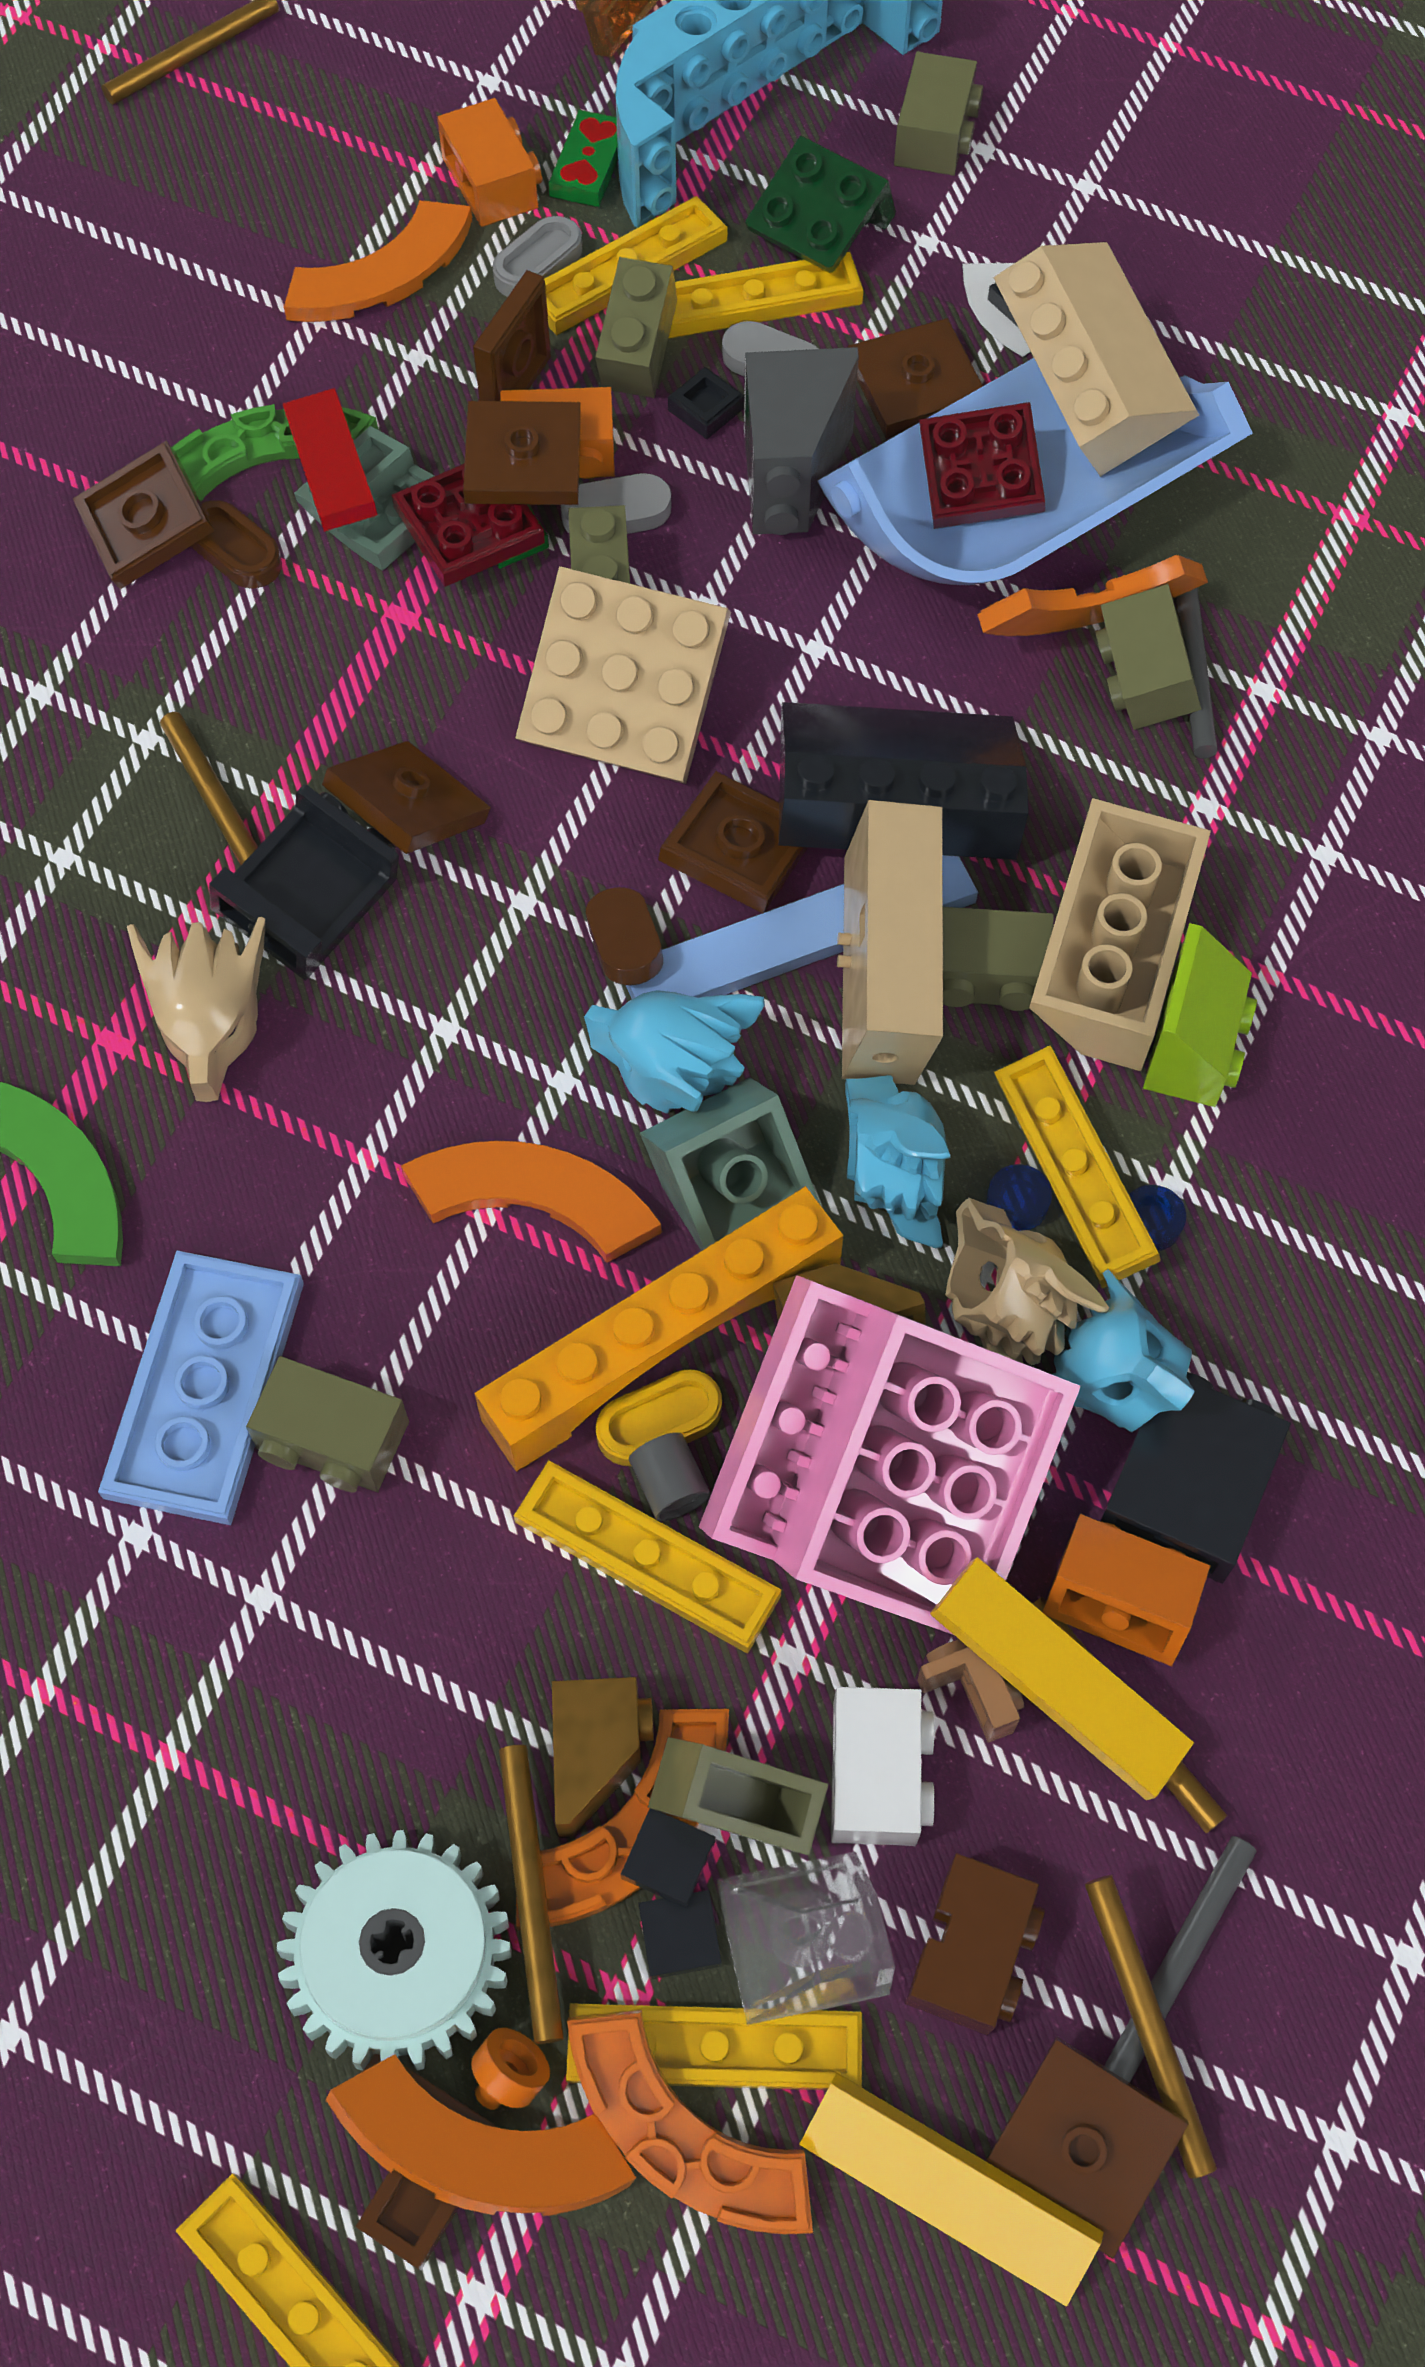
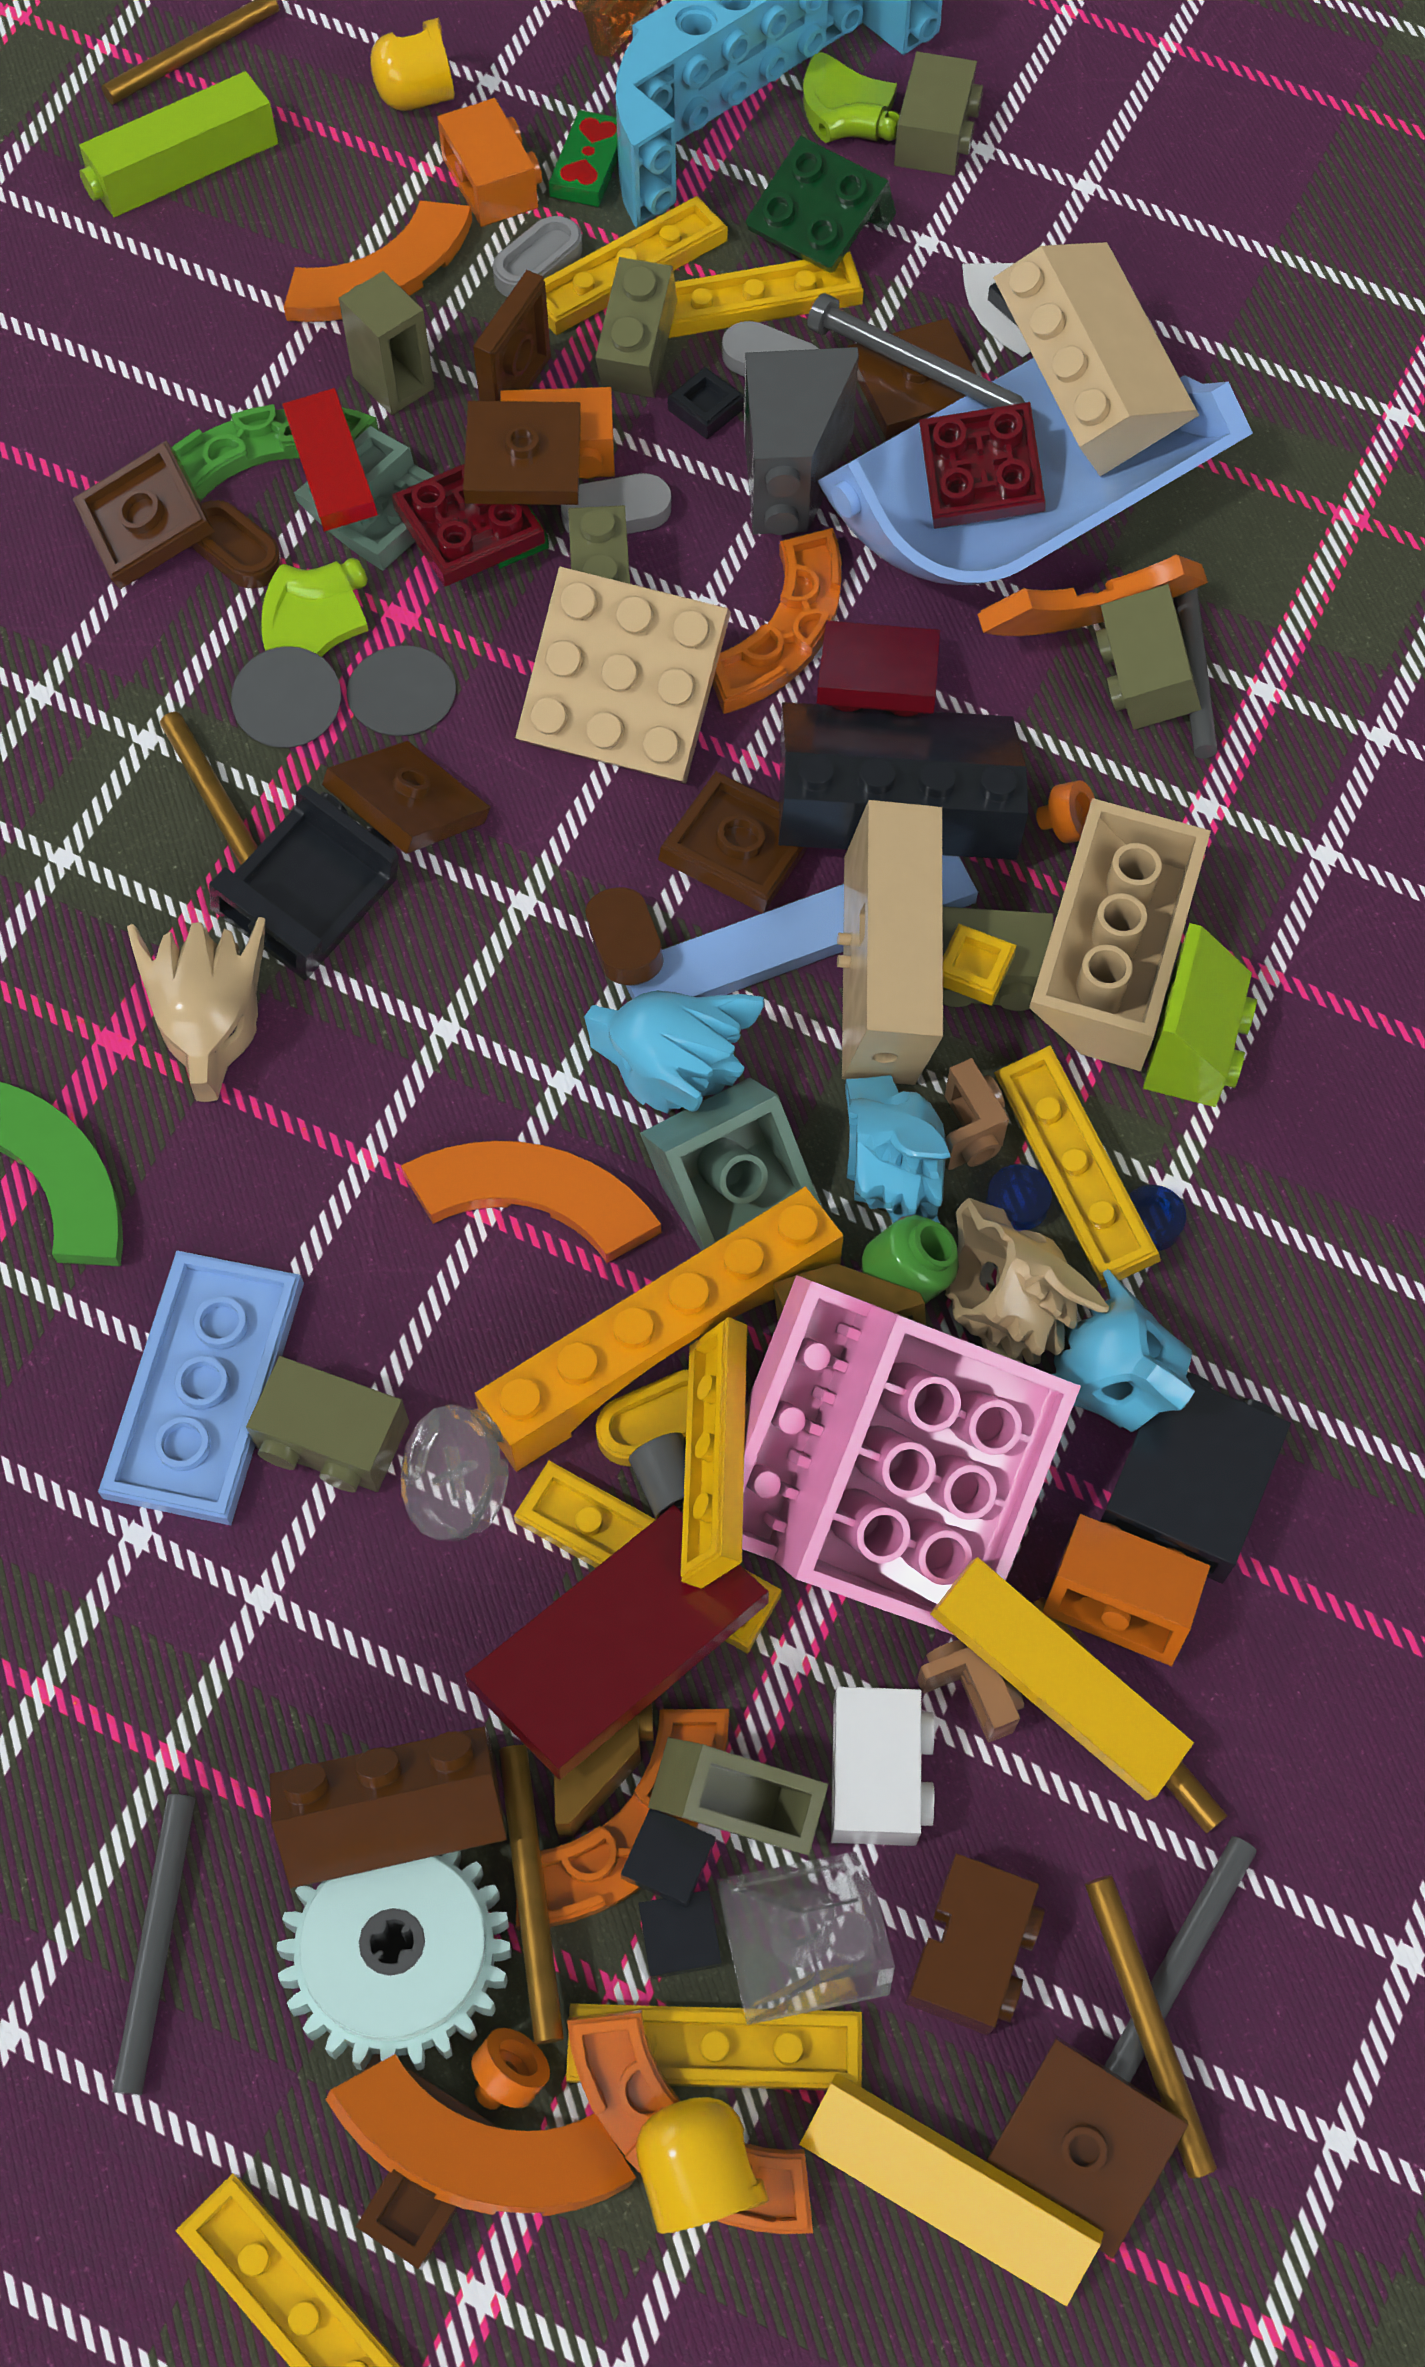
none -> lime brick [79,71,278,218]
none -> dark grey bar [112,1794,196,2096]
none -> dark grey sticker [231,647,341,748]
none -> lime arm [261,558,369,657]
none -> reddish brown slope [270,1726,507,1889]
none -> olive brick [339,271,435,415]
none -> dark grey sticker [347,645,456,736]
none -> yellow helmet [370,17,454,111]
none -> clear tile [401,1404,509,1542]
none -> dark red tile [465,1505,769,1780]
none -> yellow helmet [636,2097,769,2234]
none -> yellow tile [681,1317,747,1589]
none -> orange tile [712,528,841,714]
none -> lime arm [803,52,900,143]
none -> dark grey bar [807,293,1025,408]
none -> dark red tile [816,620,940,716]
none -> bright green head [862,1215,959,1304]
none -> yellow tile [943,923,1017,1006]
none -> medium nougat bracket [945,1058,1009,1170]
none -> orange tile [1036,780,1095,844]

